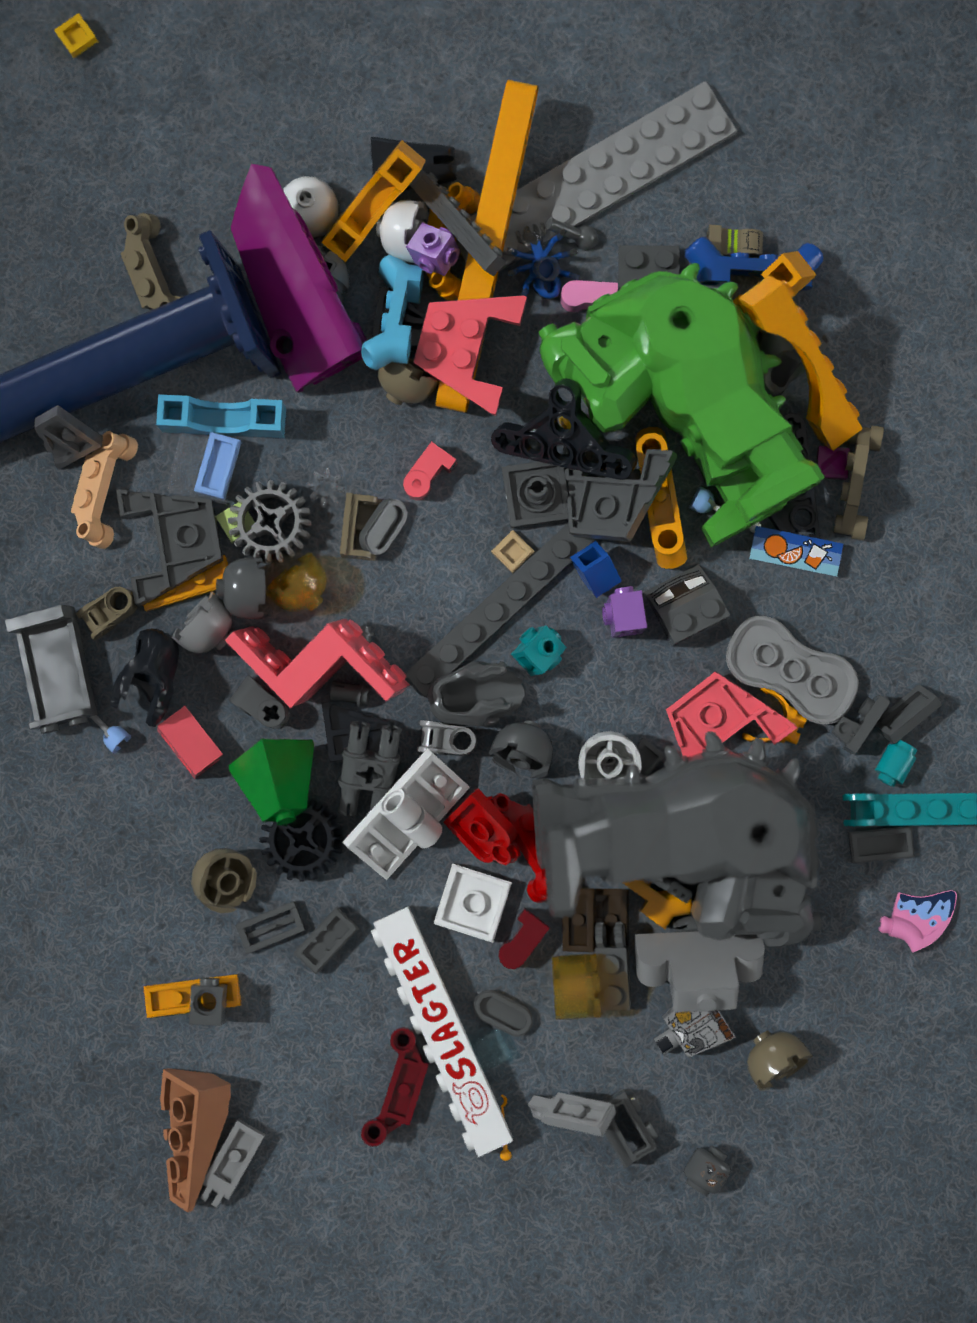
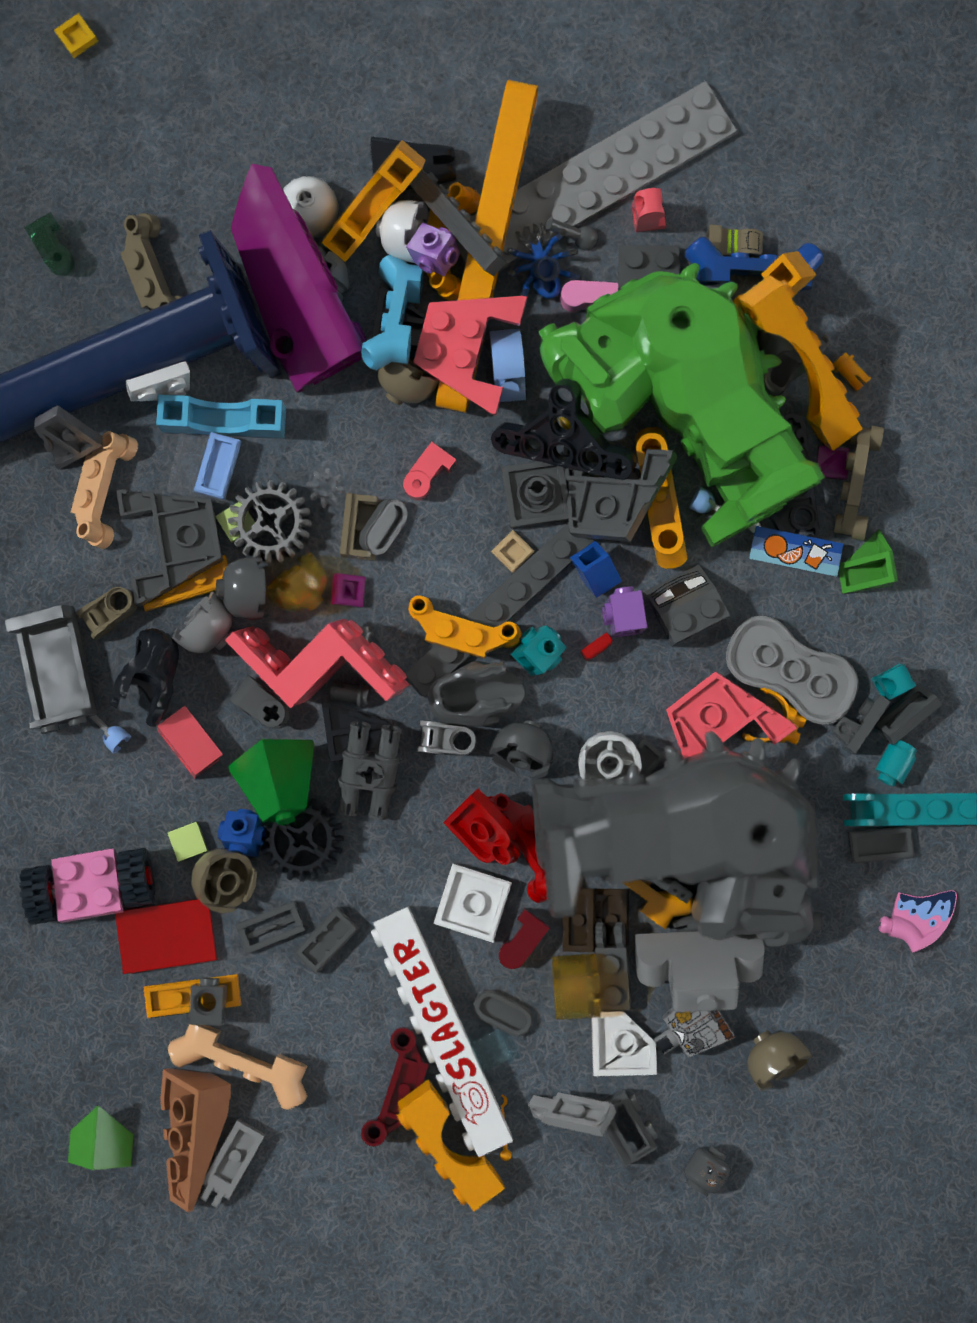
white plate [343,748,470,880] -> none
none -> plate [19,848,156,925]
none -> clear green leg [24,212,75,276]
none -> bright green slope [68,1106,134,1170]
none -> red tile [115,899,218,974]
none -> white plate [126,361,190,402]
none -> yellowish green tile [168,822,209,862]
none -> light nougat plate [168,1025,307,1110]
none -> blue brick [218,809,266,857]
none -> magenta tile [331,573,366,608]
none -> light orange arch [397,1079,505,1211]
none -> light orange plate [408,595,522,659]
none -> light blue brick [490,329,526,402]
none -> red tile [580,632,613,662]
none -> white plate [591,1010,657,1076]
none -> coral leg [632,188,666,233]
none -> light orange pin [833,352,871,392]
none -> bright green slope [838,529,898,594]
none -> teal leg [871,663,916,700]

